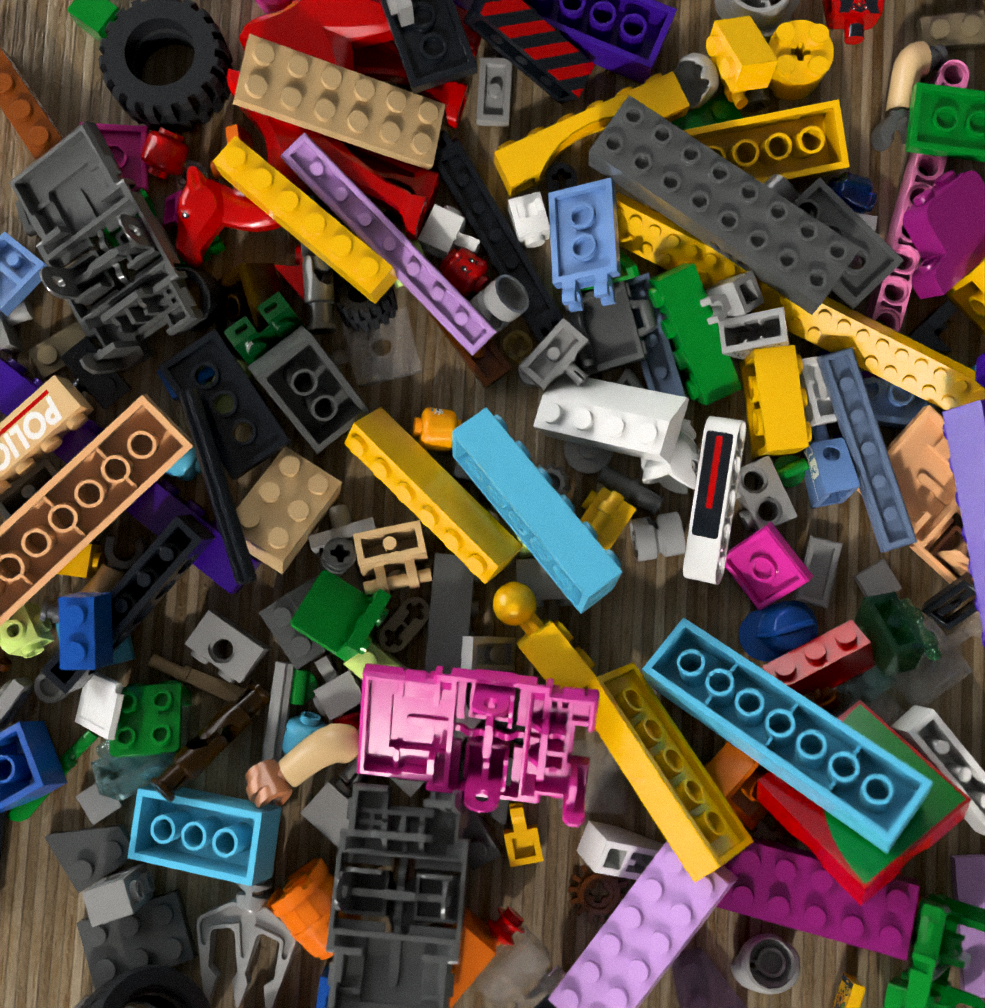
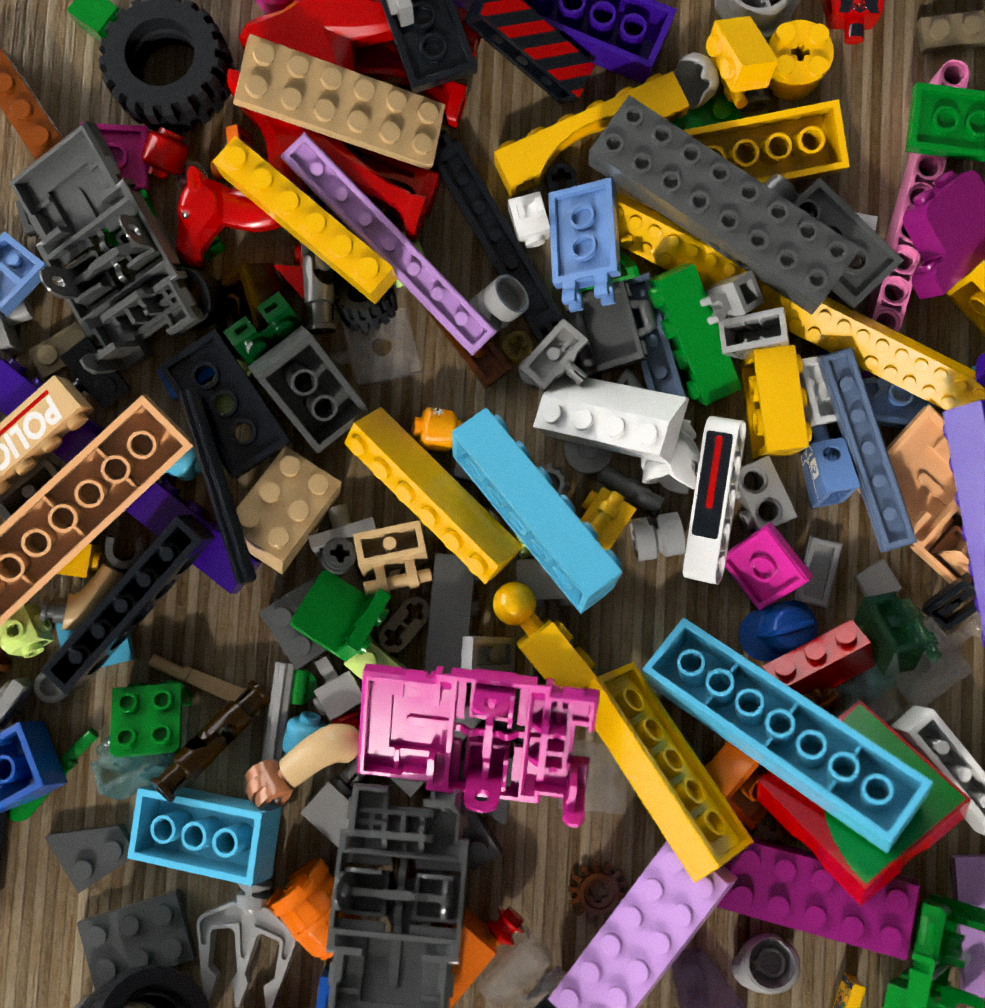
blue brick [58,592,113,670] -> none
white window [75,672,124,740] -> none
light grey tile [75,776,125,825] -> none
light grey brick [82,863,155,927] -> none
dark pink slope [163,190,182,230] -> none
light grey brick [185,610,270,684] -> none
white brick [418,204,481,260] -> none
red head [439,248,490,297] -> none
light grey plate [476,57,512,127] -> none
yellow plate [503,801,544,868] -> none
white slope [576,820,664,880] -> none
green plate [773,455,809,488] -> none
clear blue head [828,172,877,214] -> none
piece [871,41,948,152] -> none
black slope [907,300,957,355] -> none

